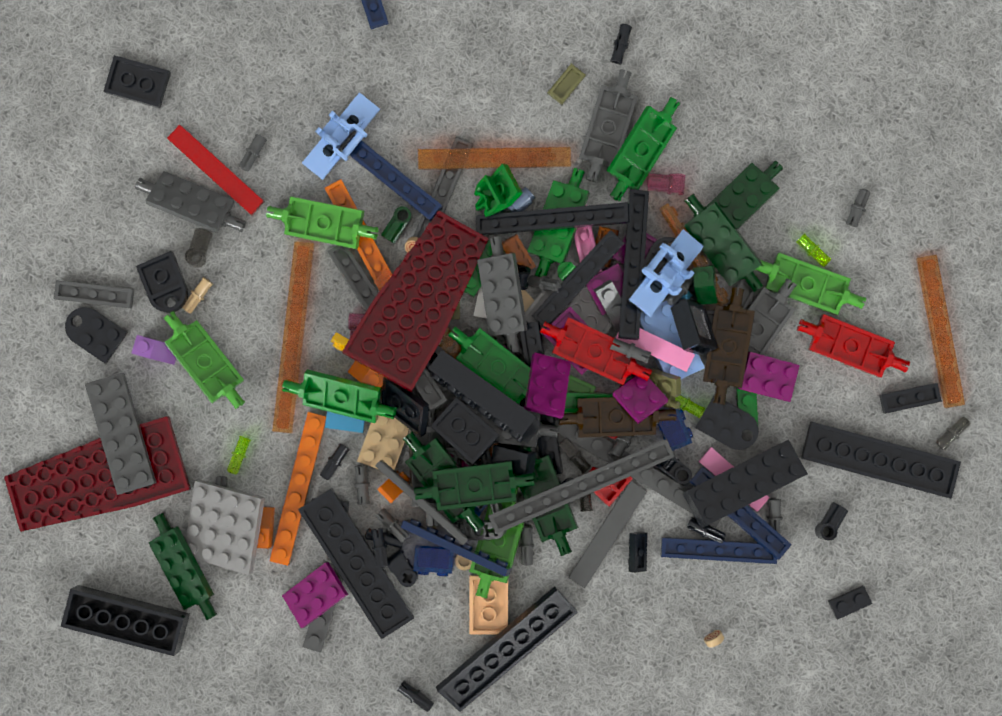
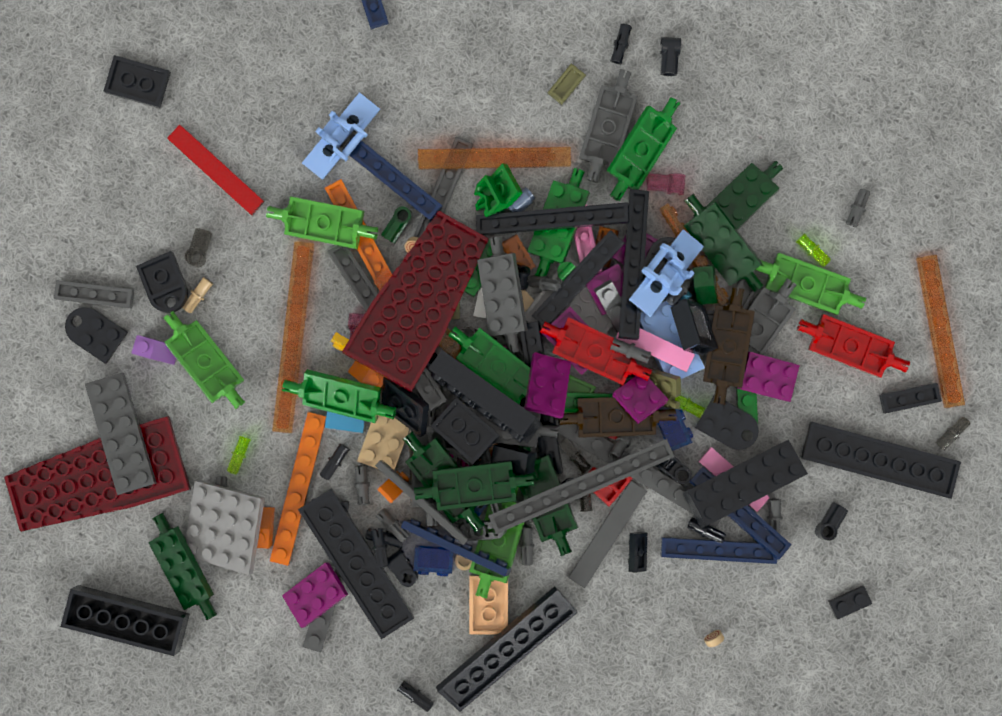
dark grey plate [135,171,246,233] -> none
dark grey axle [239,134,267,172] -> none
none -> black piece [660,37,681,76]

